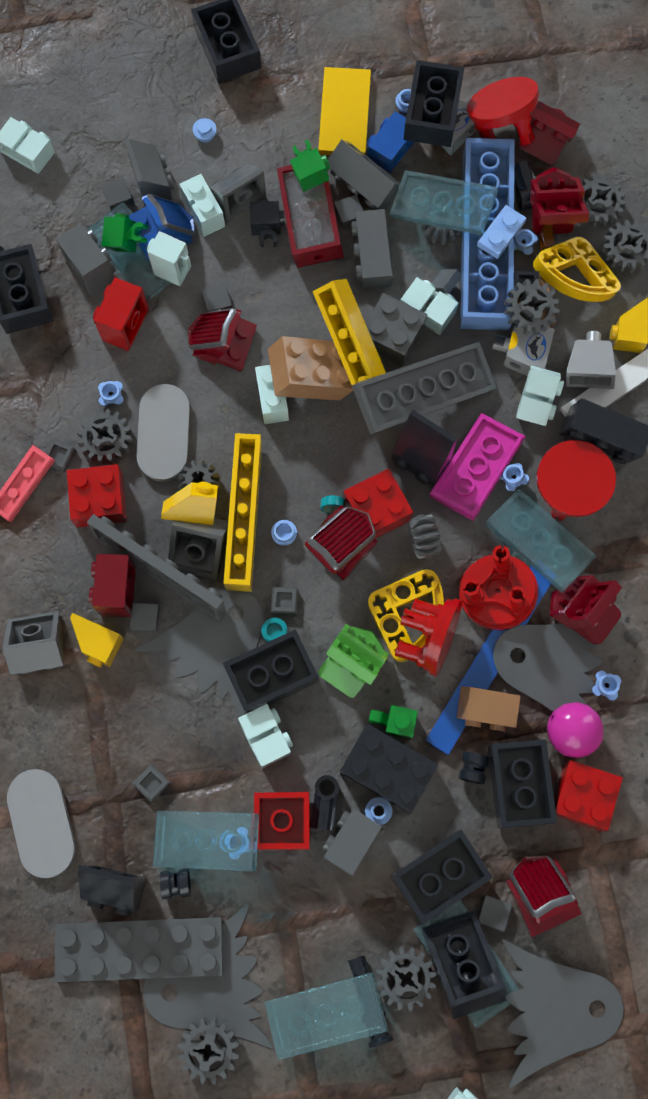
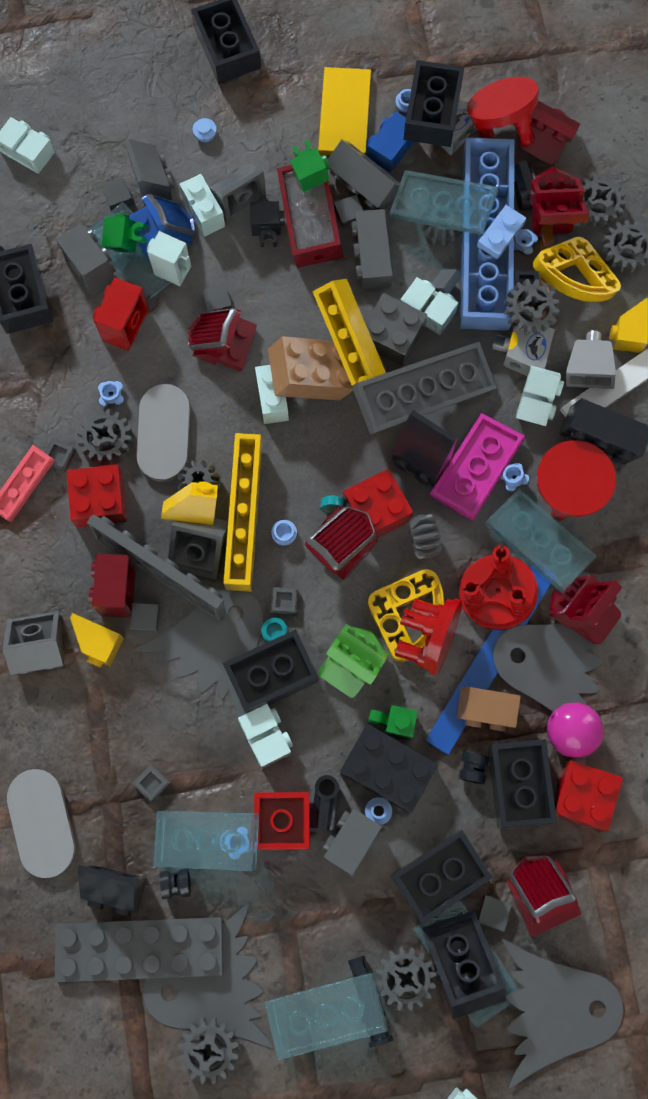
light blue plate [592,671,621,700] -> none

